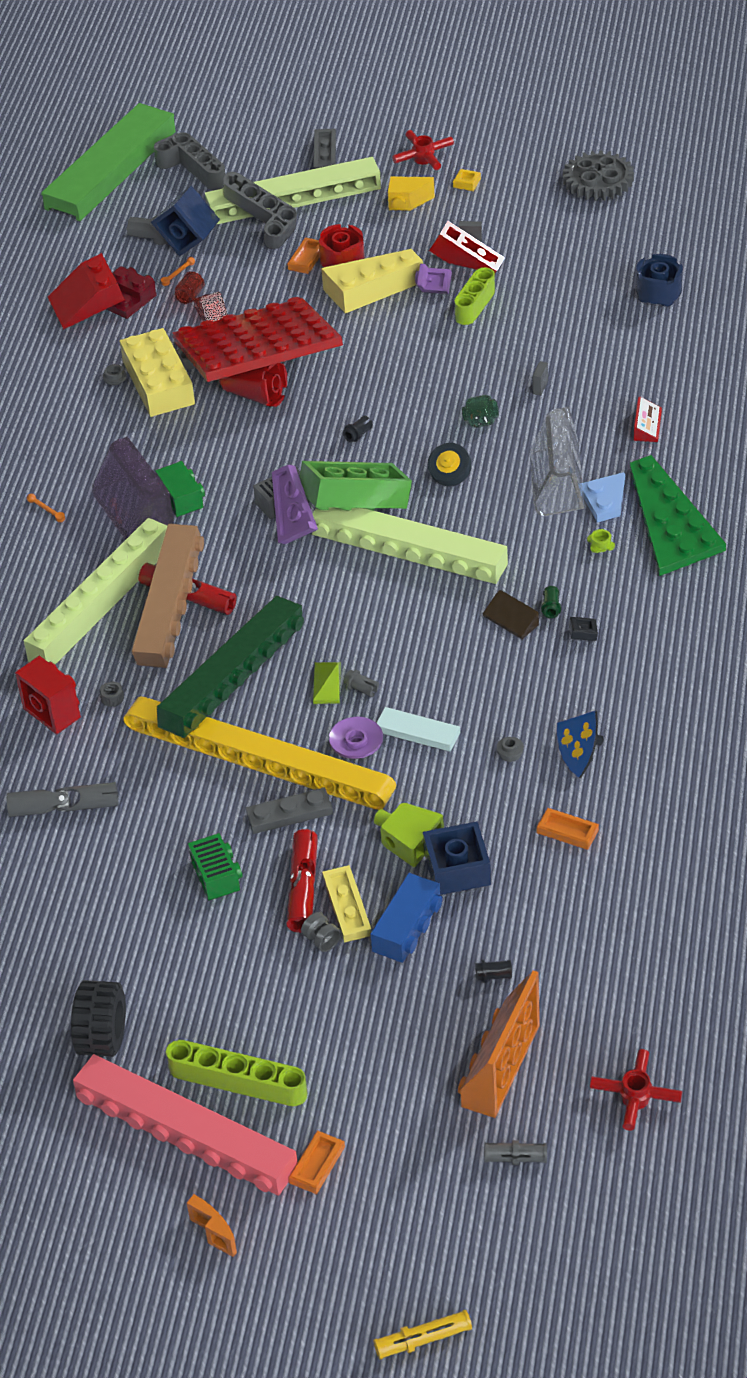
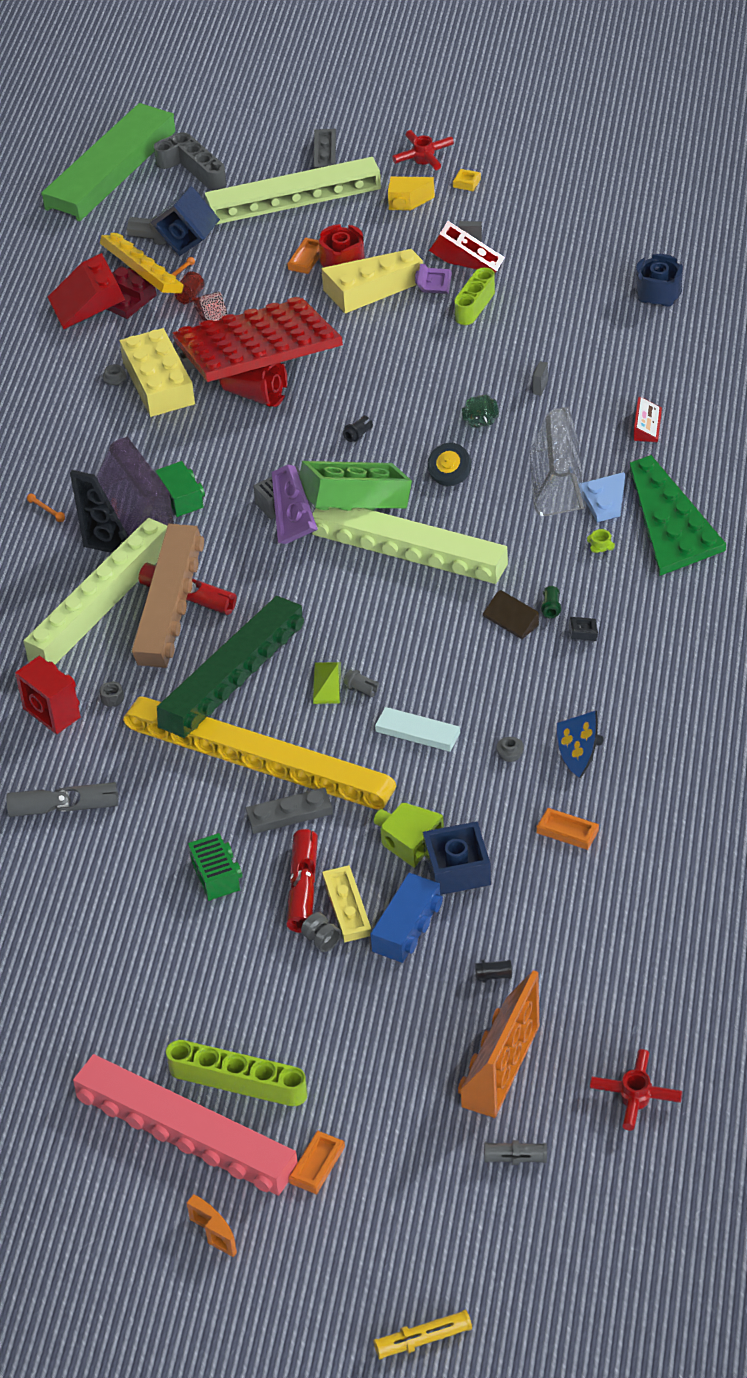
black tyre [71,980,126,1057] -> none
dark grey beam [223,172,297,249] -> none
medium lavender dish [329,717,383,759] -> none
dark grey gear [563,150,634,201] -> none
none -> black wedge [70,470,128,553]
none -> yellow plate [100,233,184,293]

